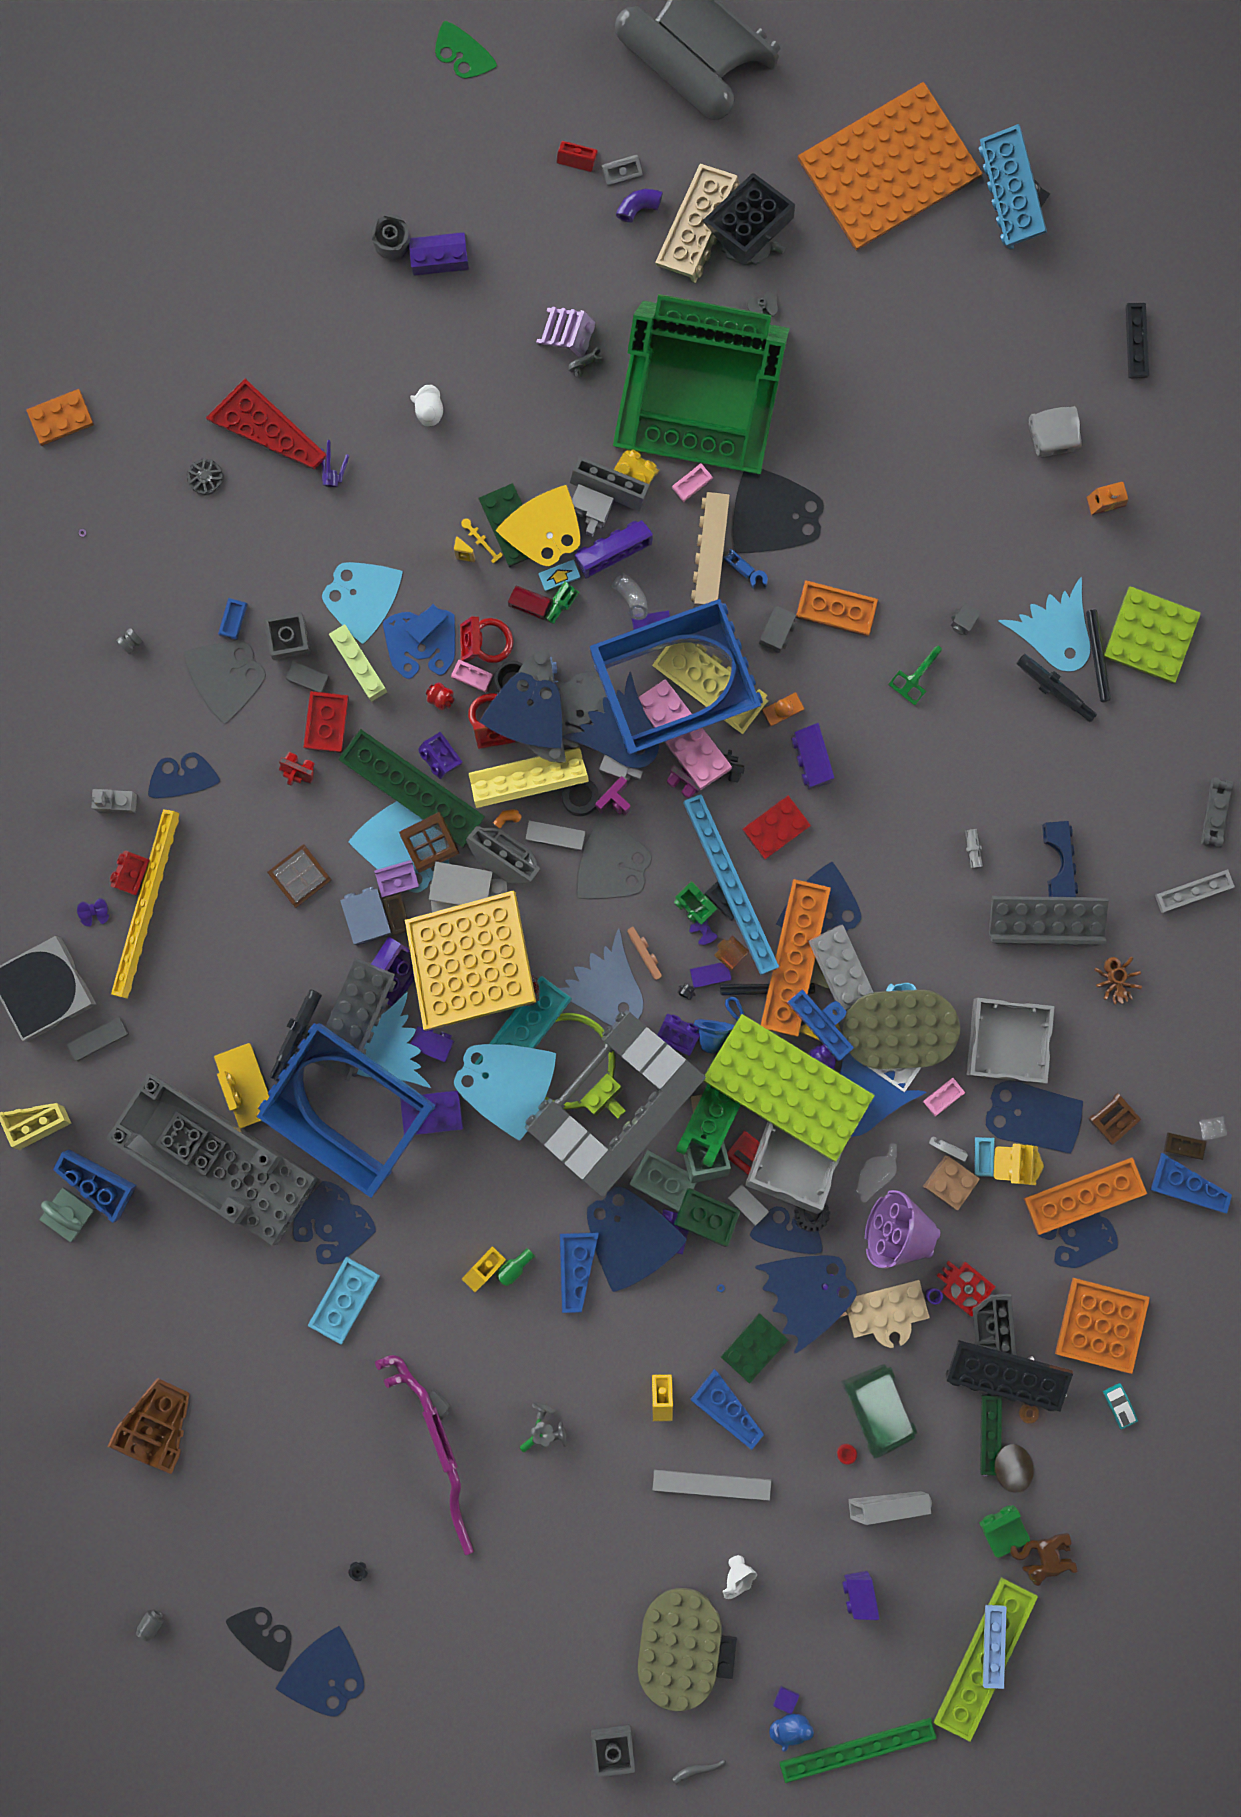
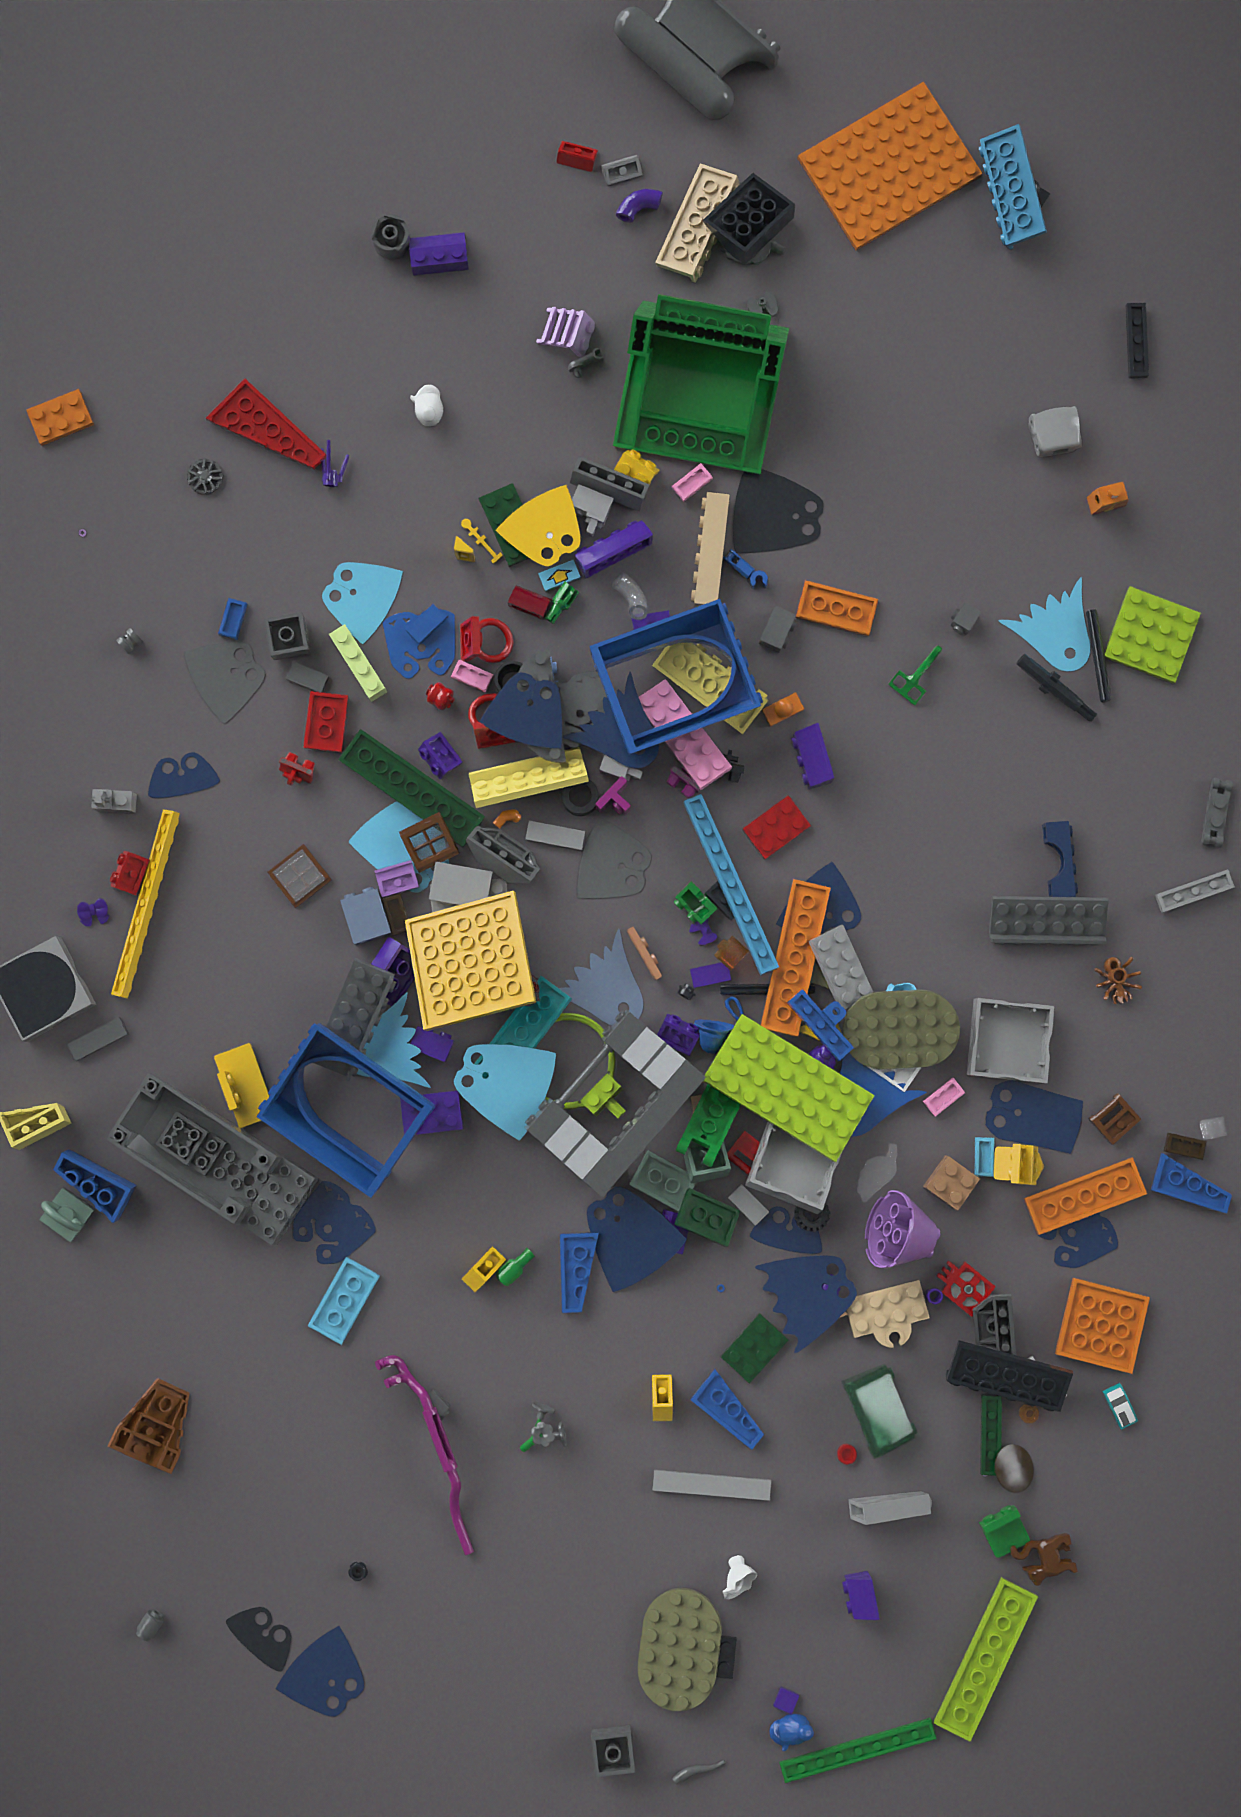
black piece [269,989,322,1081] -> none
green piece [435,21,497,78] -> none
light grey tile [929,1136,968,1161] -> none
light grey pin [965,829,983,869] -> none
light blue plate [983,1605,1006,1689] -> none

